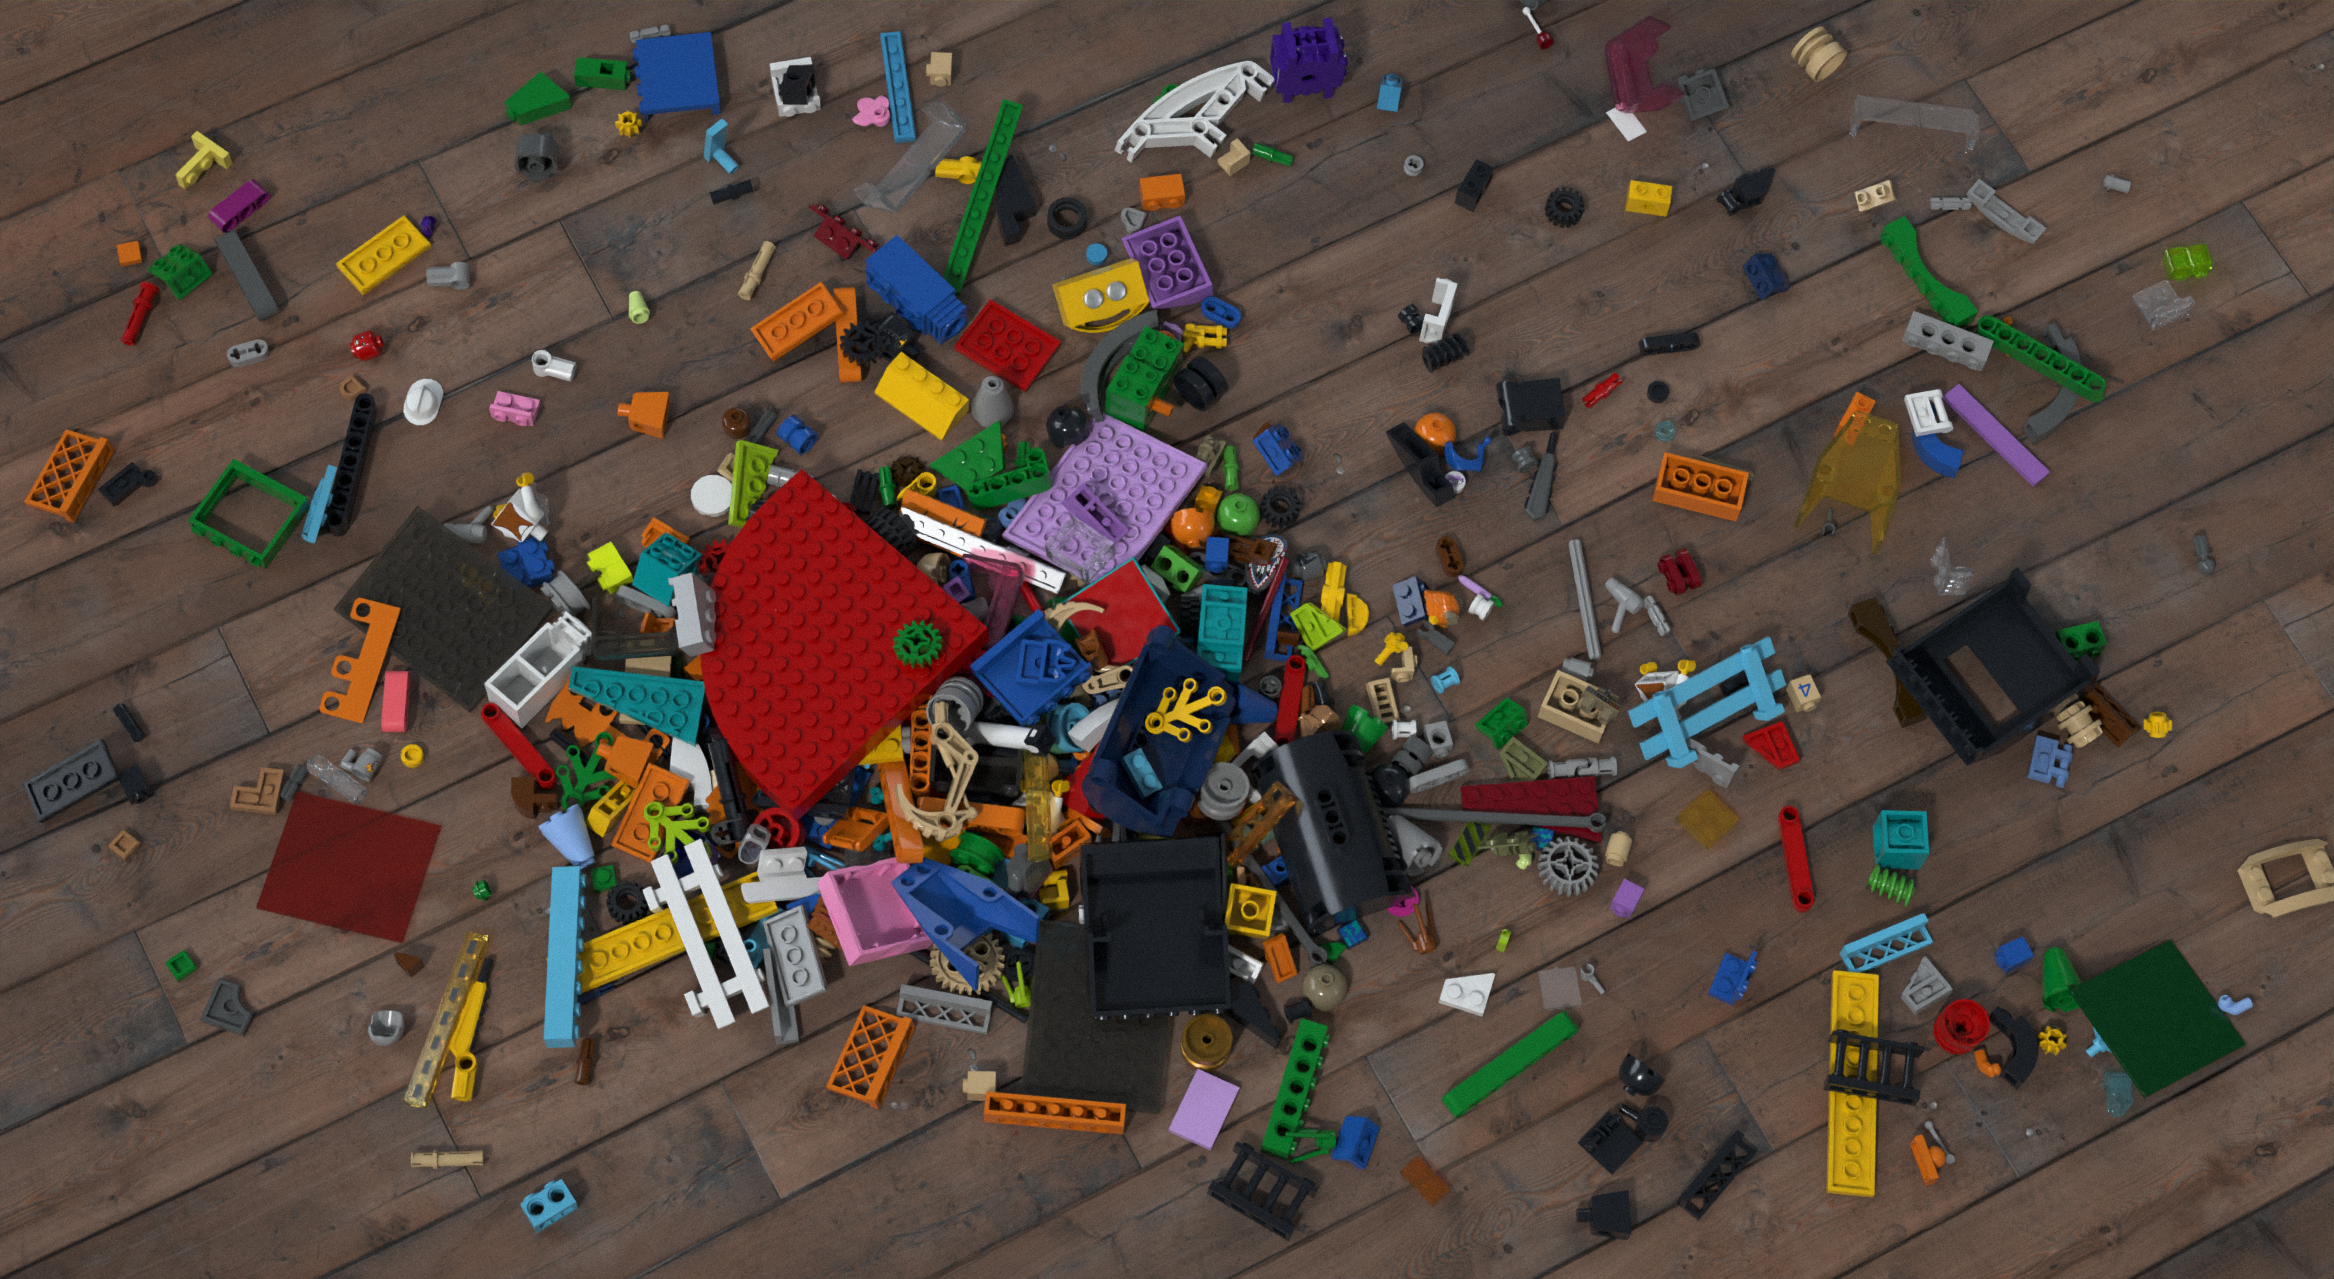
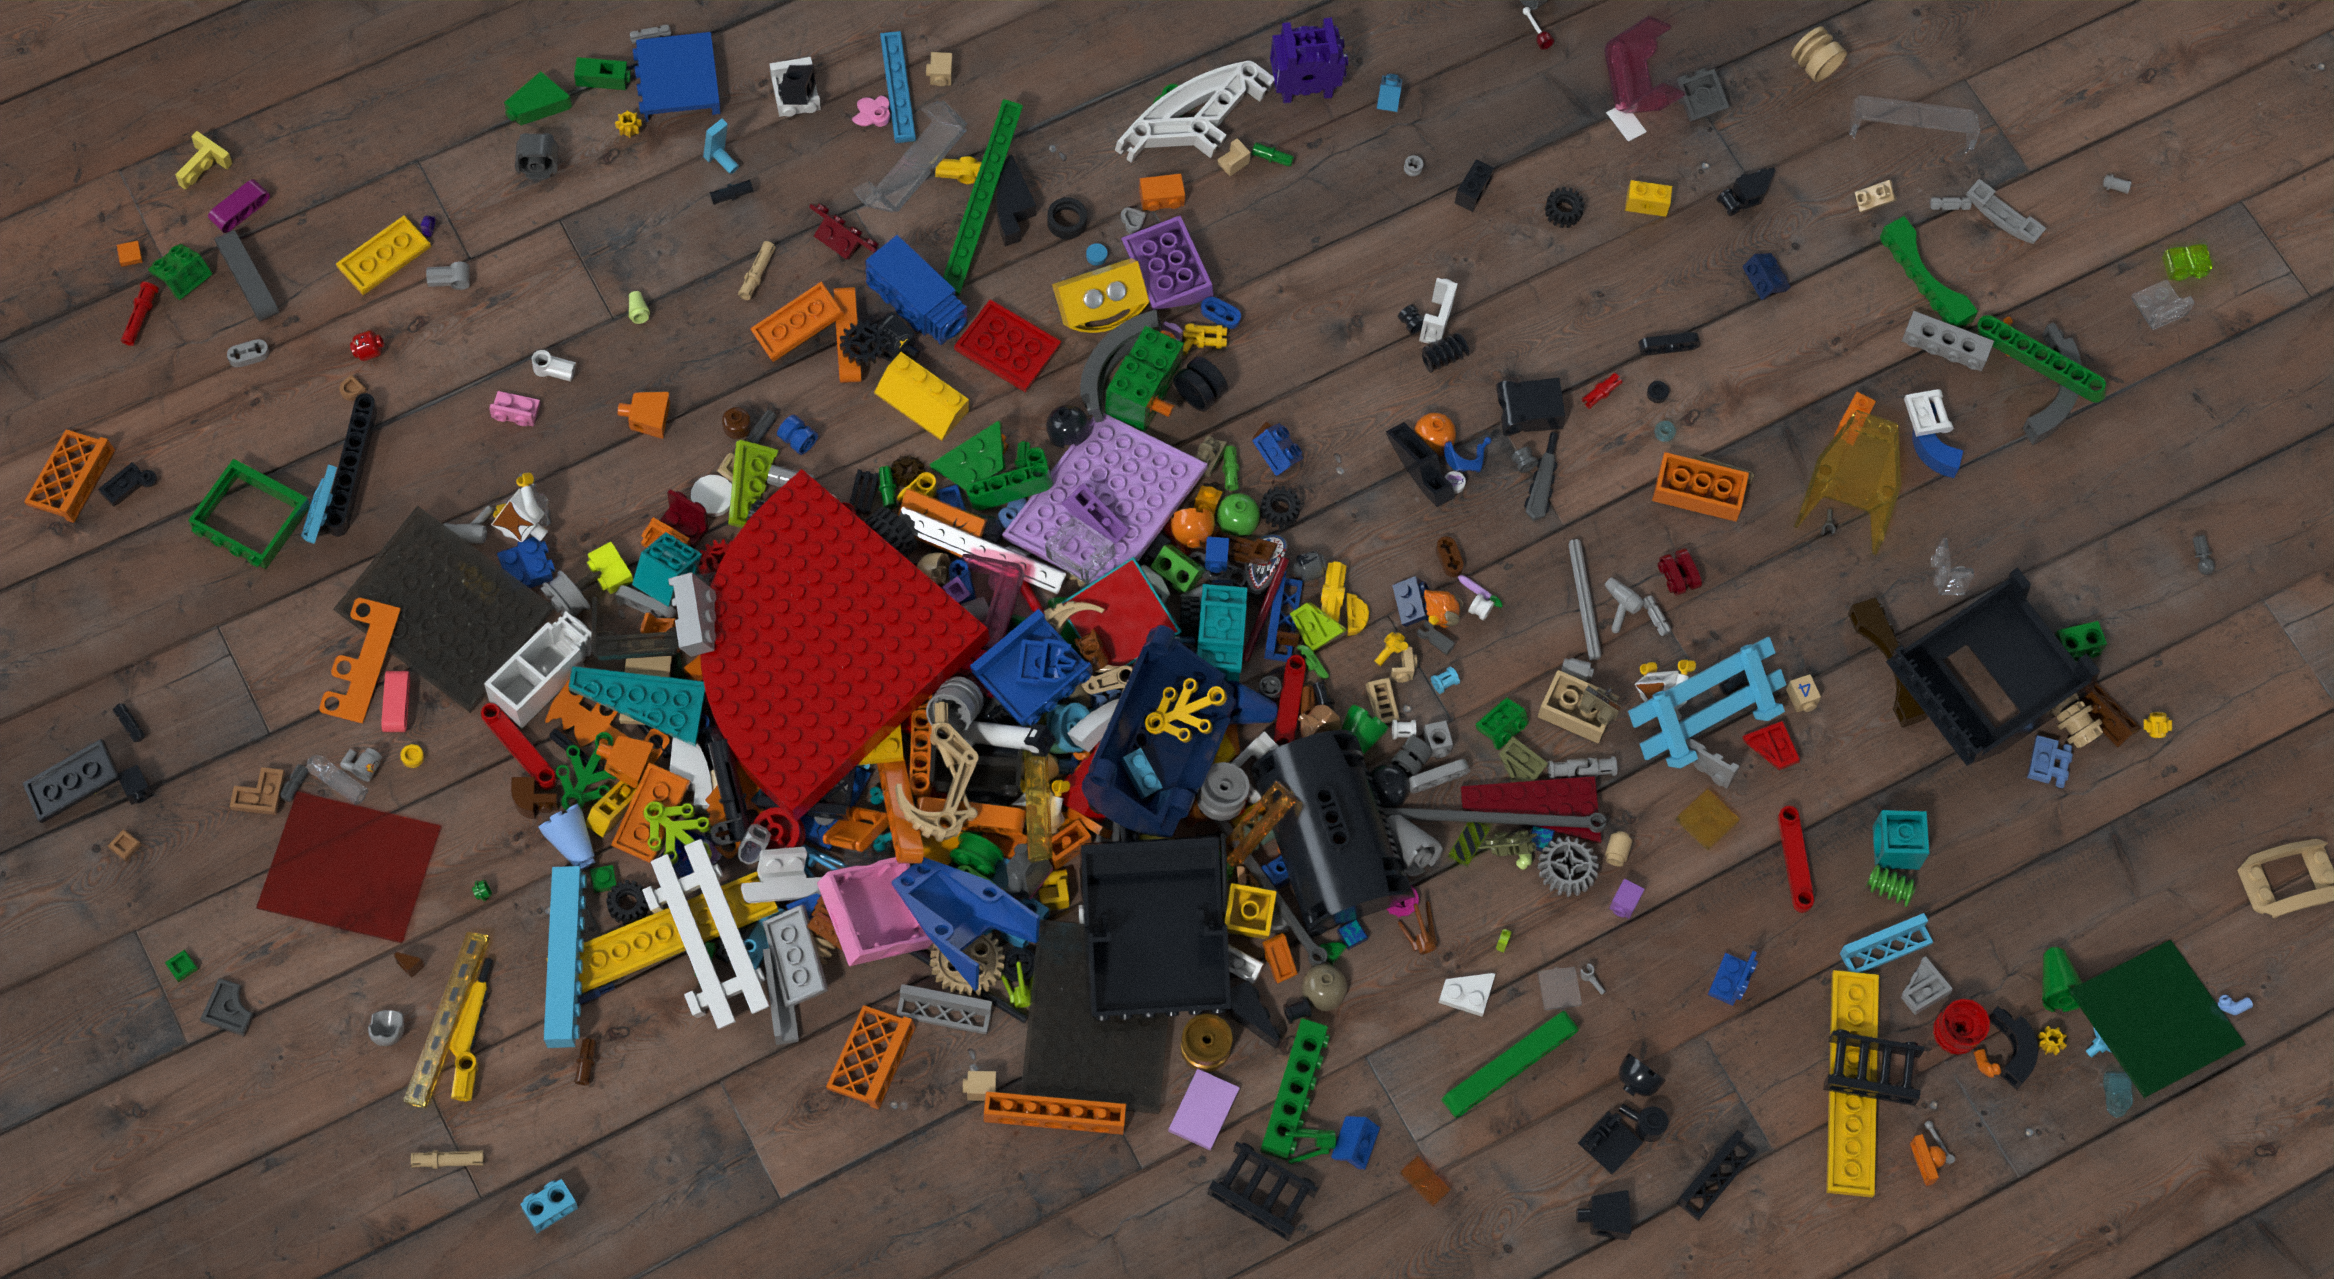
white piece [404,379,443,425] -> none
green gear [893,620,943,669] -> none
light grey tile [901,726,911,754] -> none
light grey cone [971,376,1014,428] -> none
medium lavender tile [1943,384,2050,487] -> none
blue brick [1994,937,2034,974] -> none
none -> dark red bracket [660,489,709,549]

